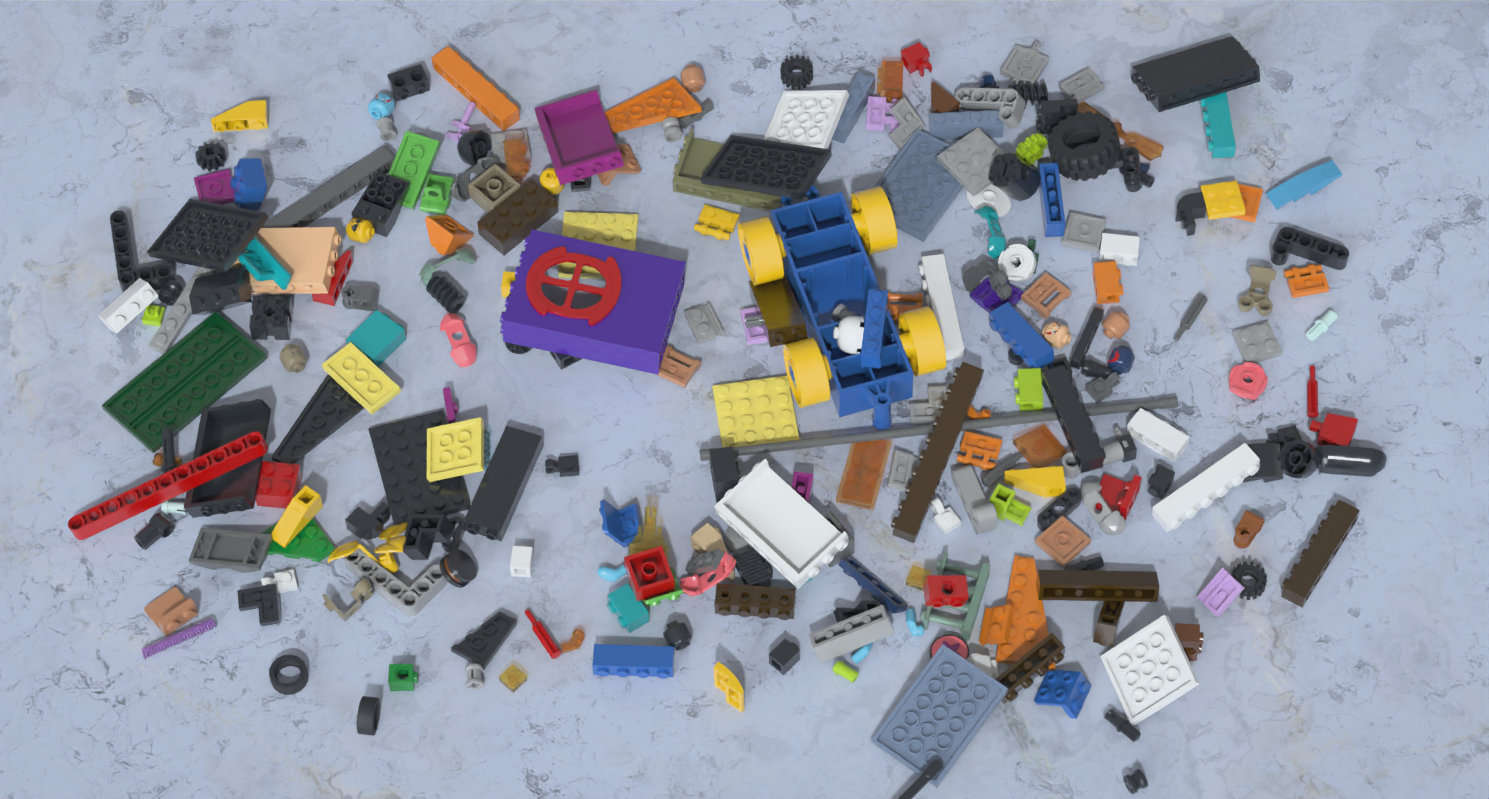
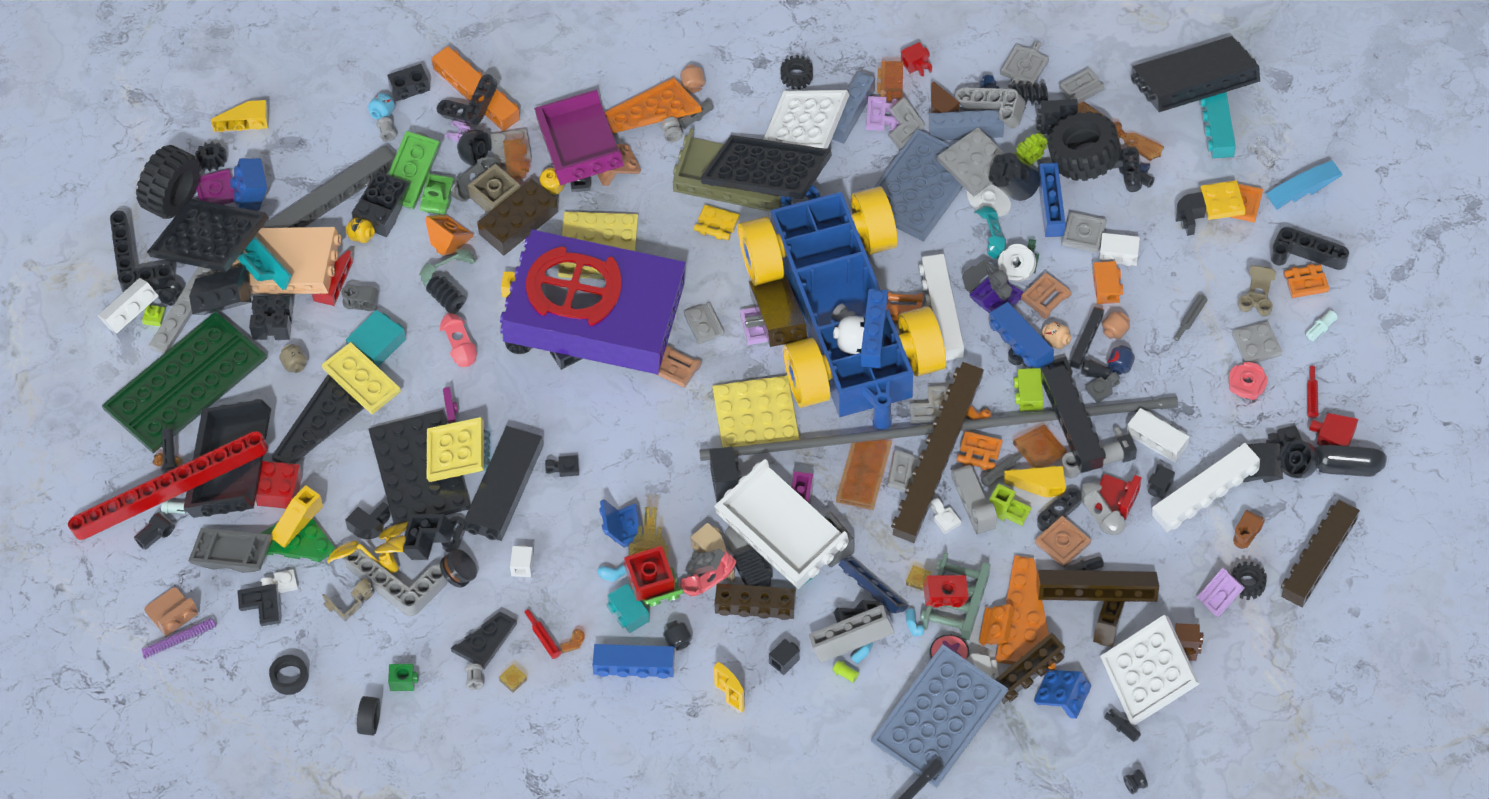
none -> black tyre [136,145,201,219]
none -> black beam [436,74,498,125]

